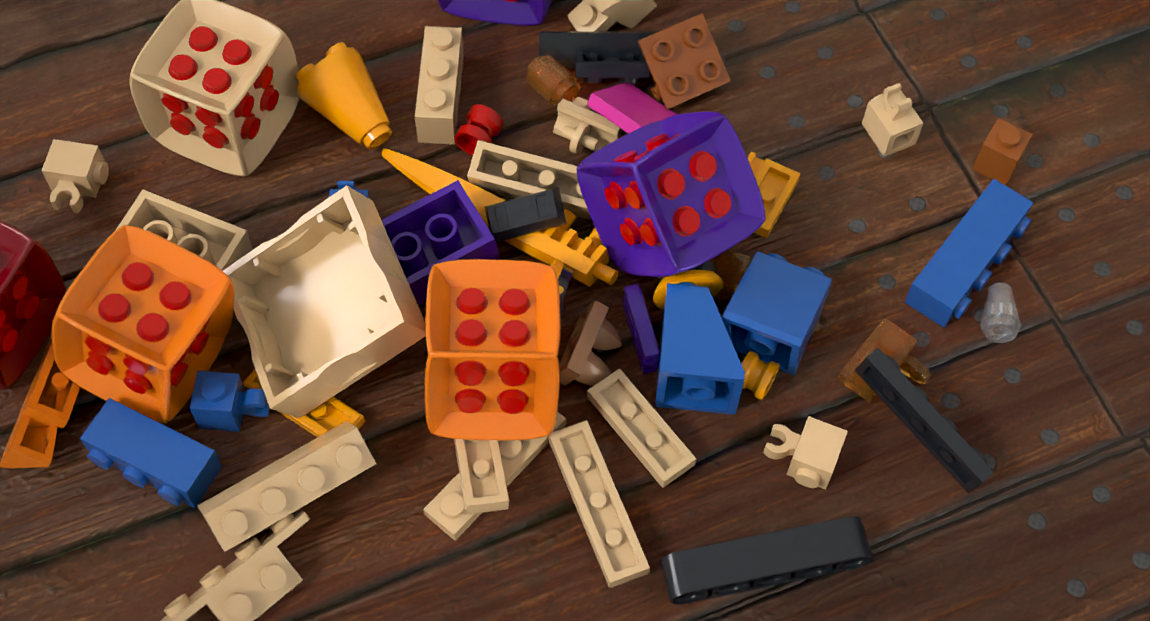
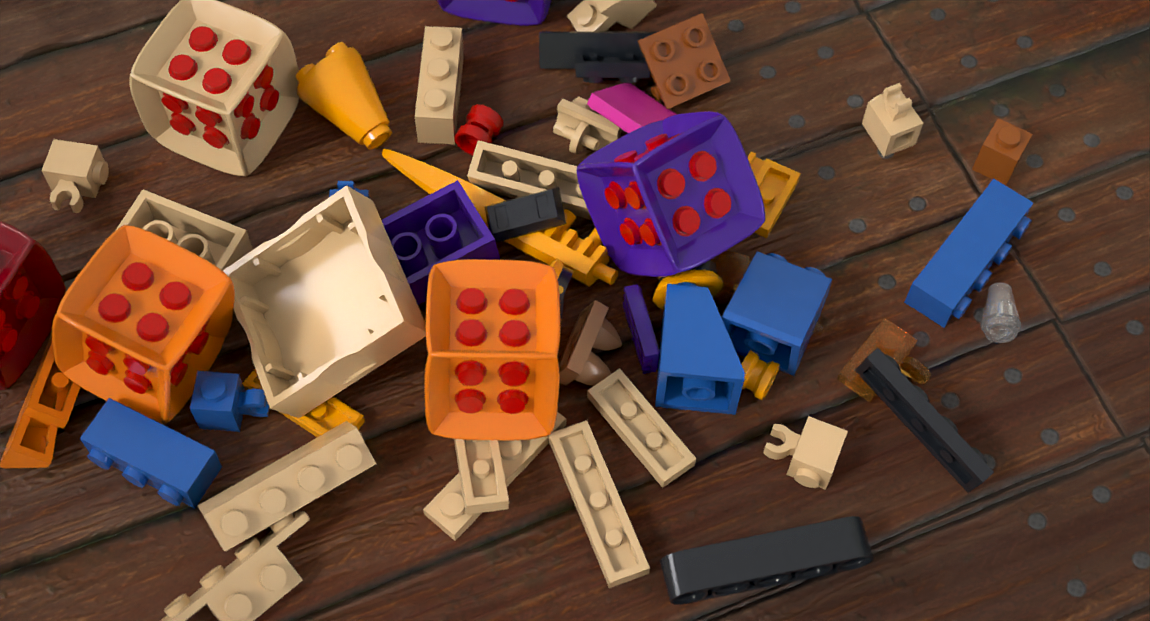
clear orange brick [526,55,580,105] -> none

